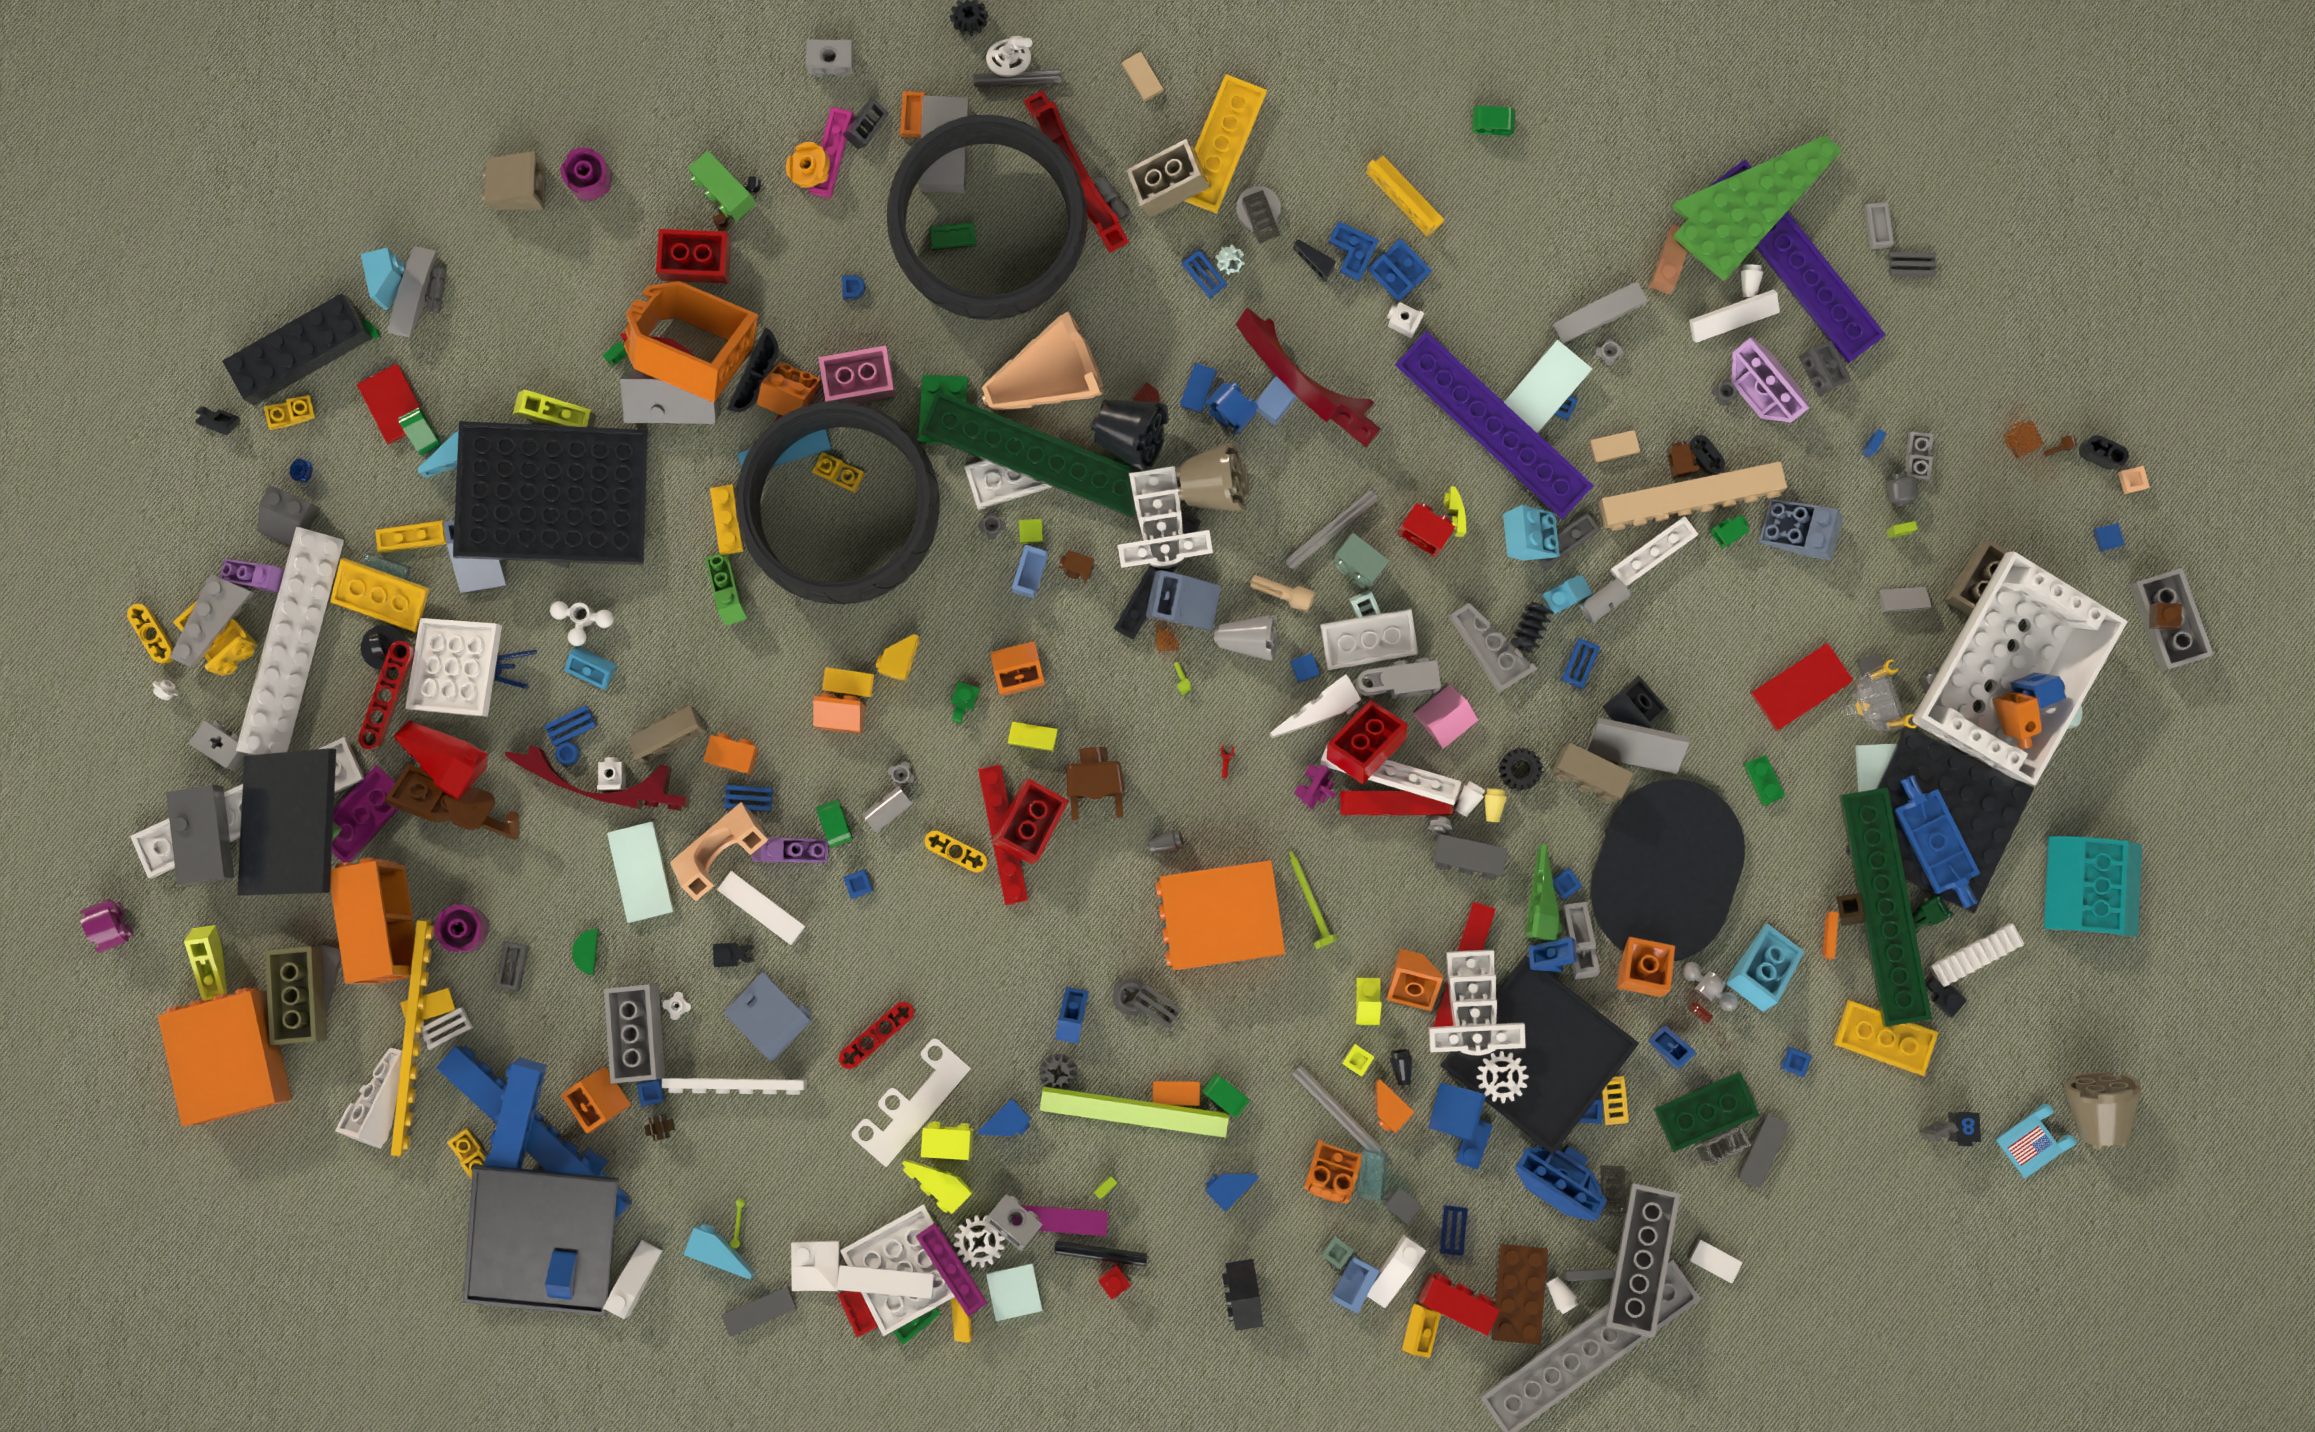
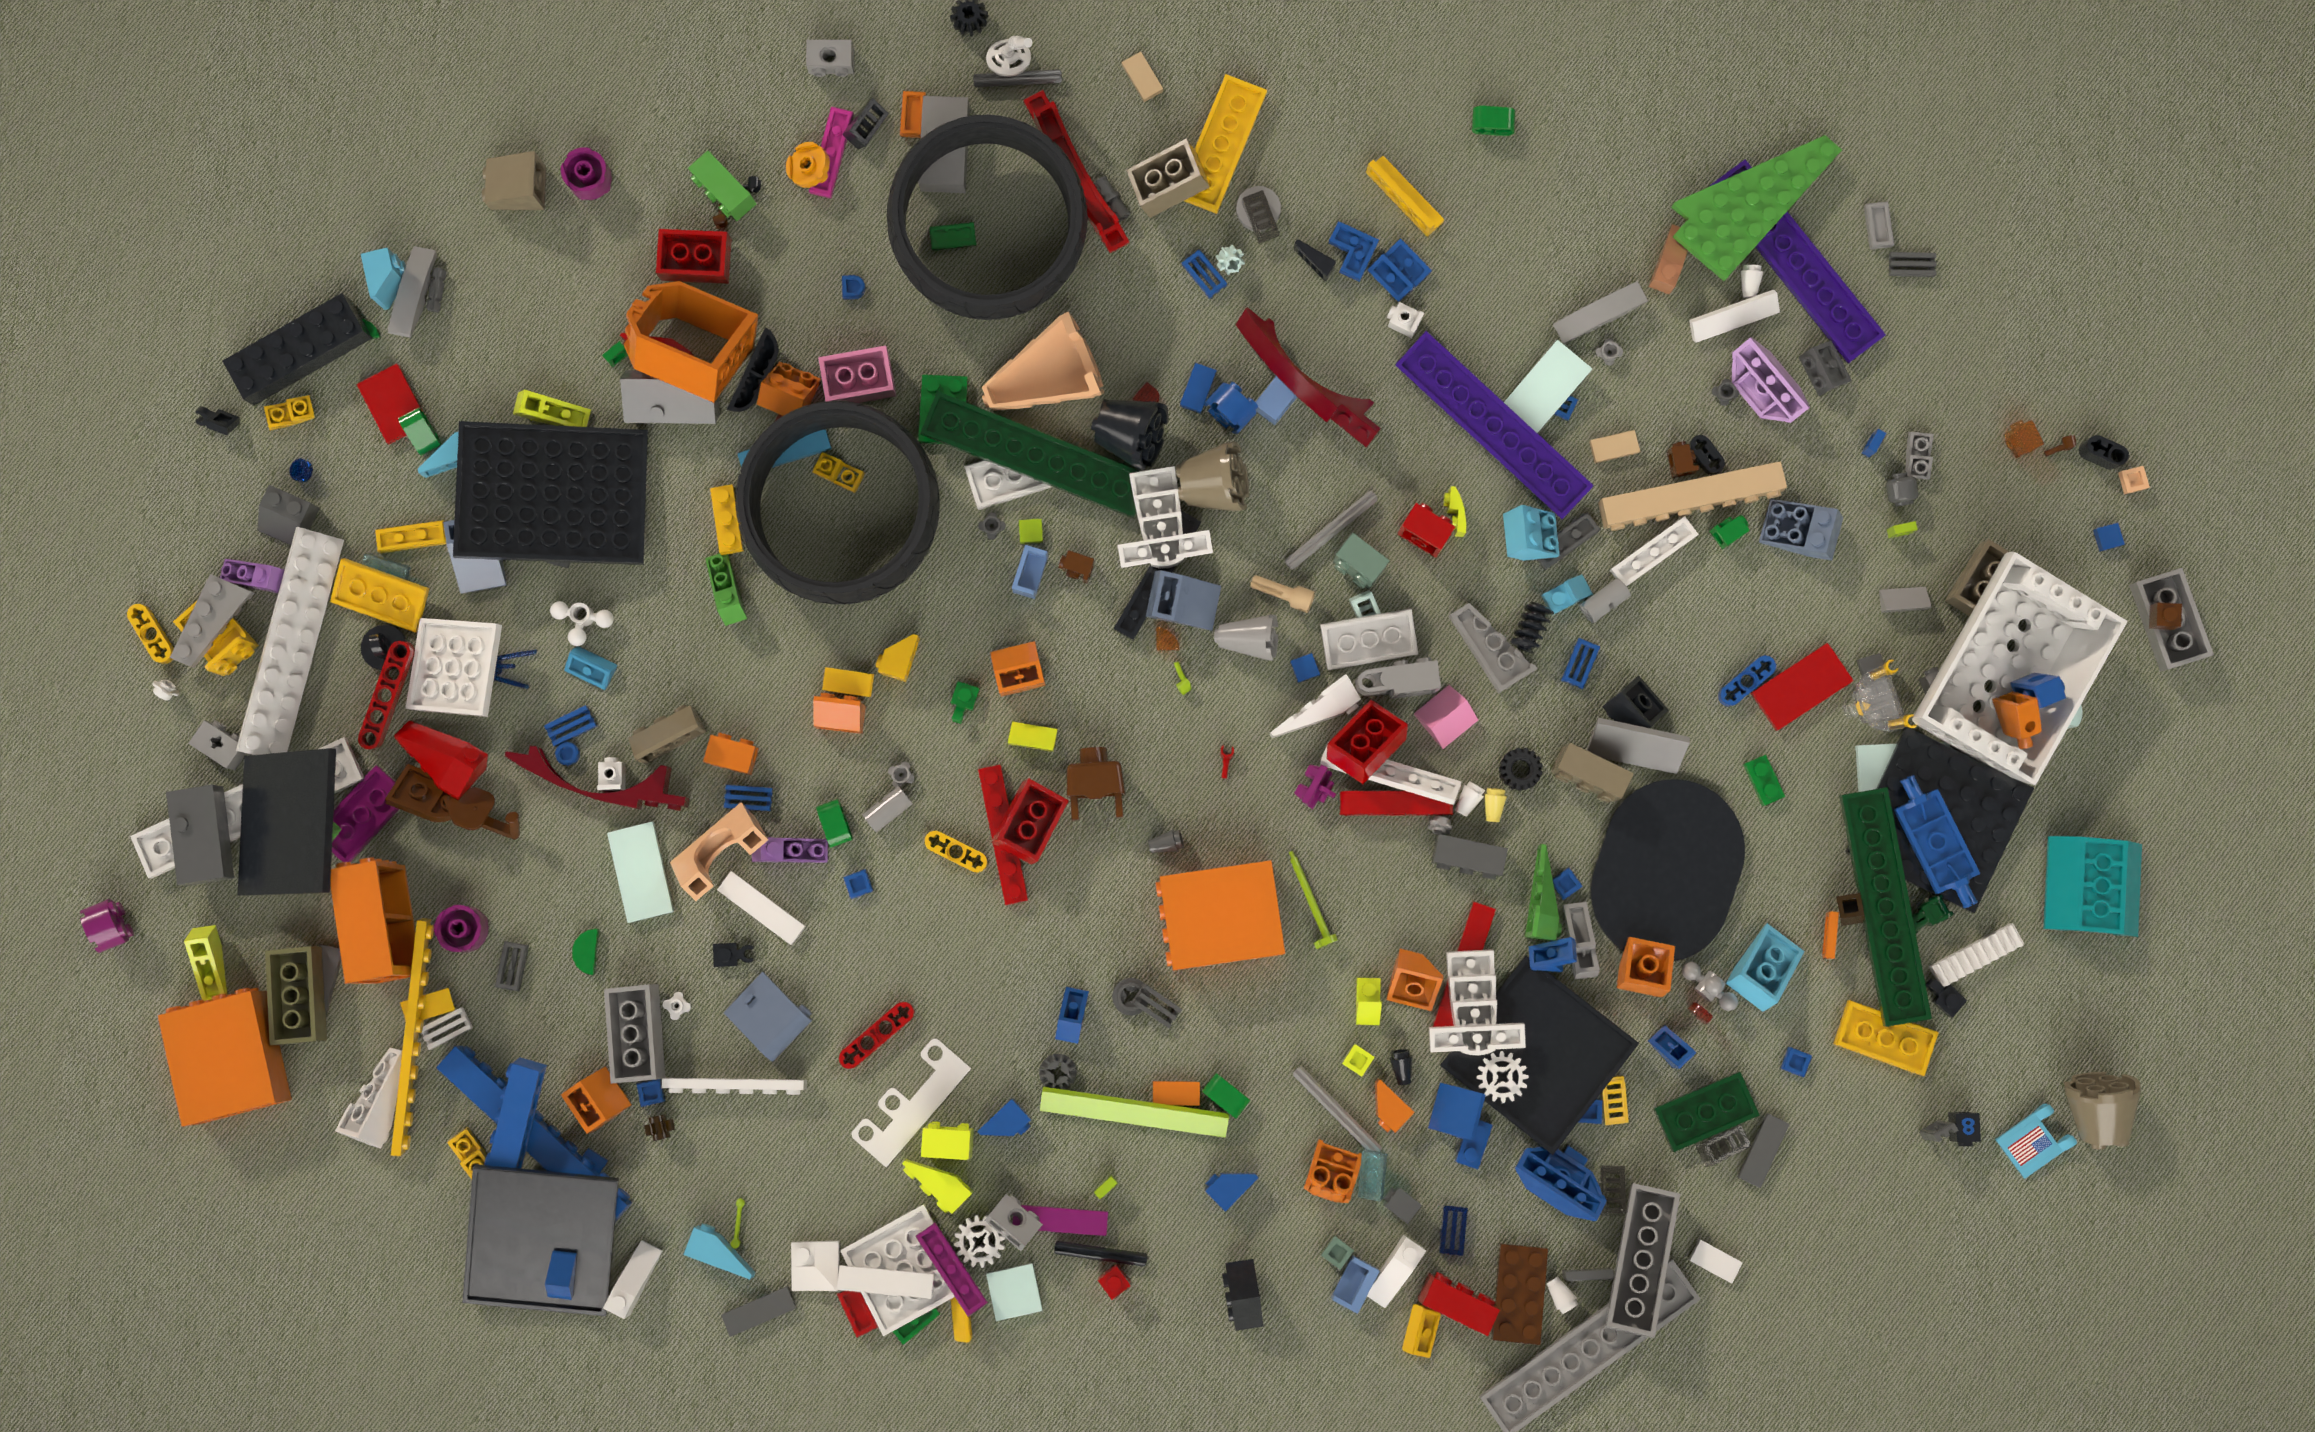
none -> blue beam [1718,656,1776,707]

